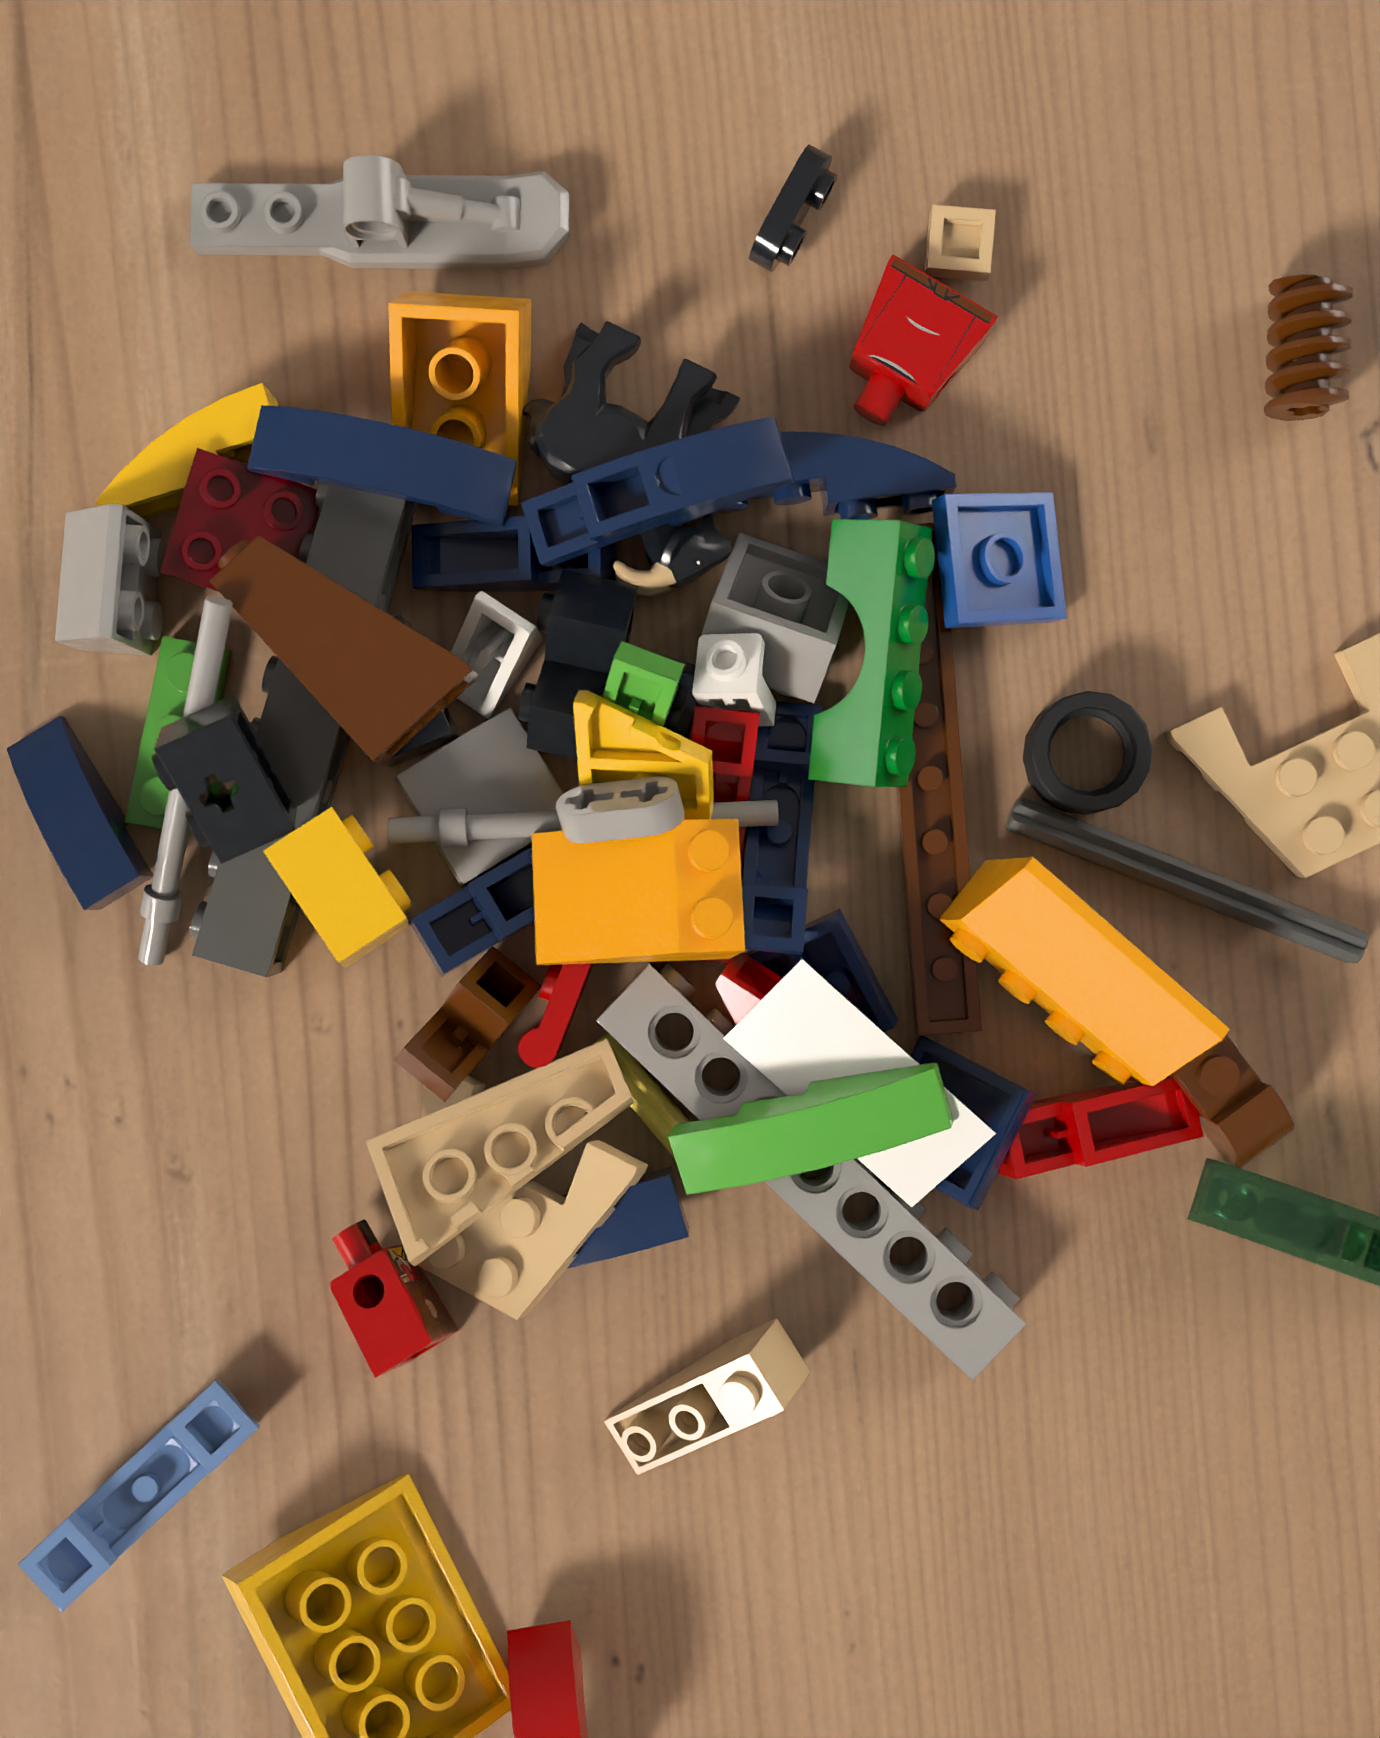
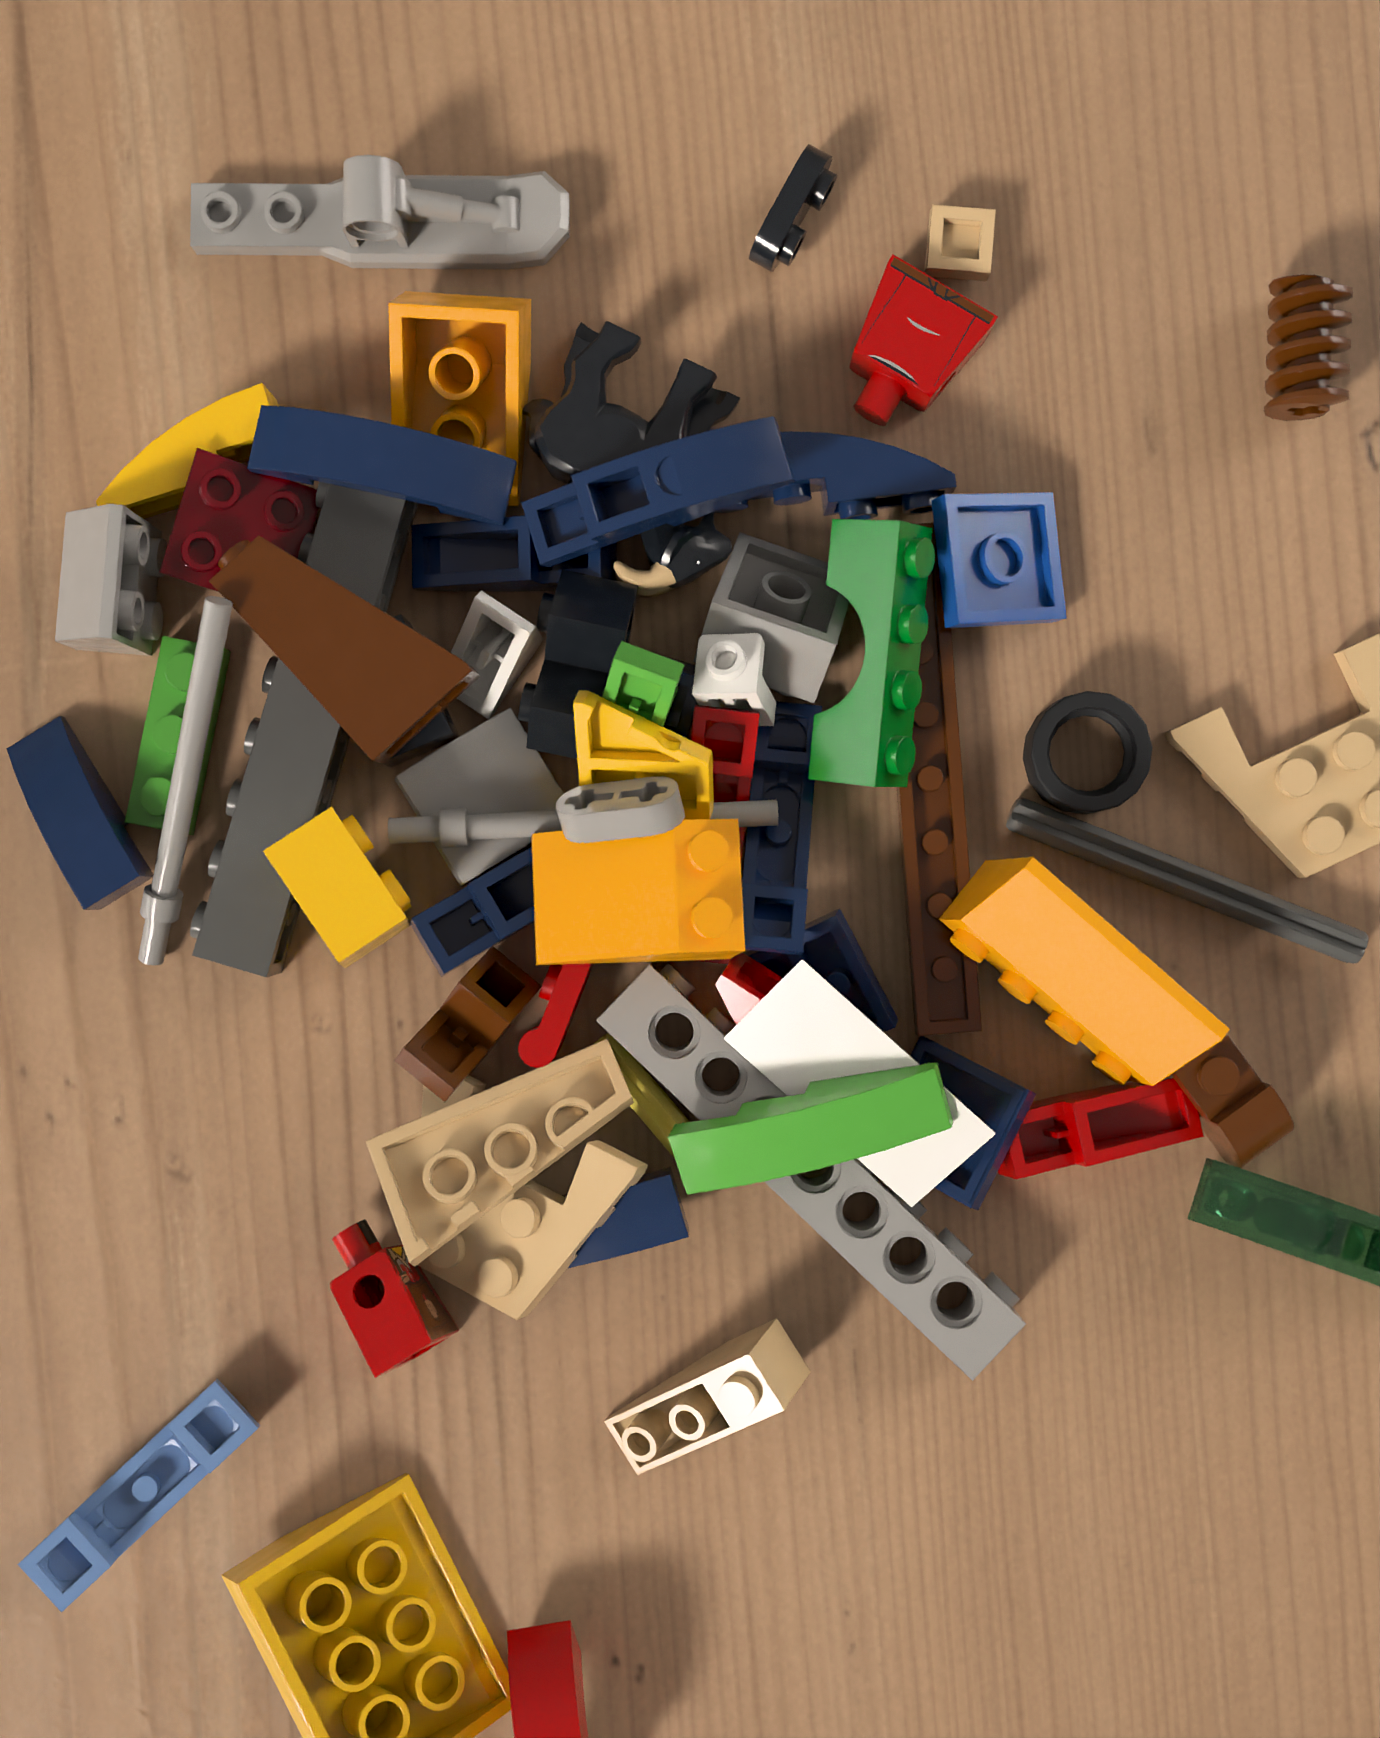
black brick [152,695,297,864] -> none

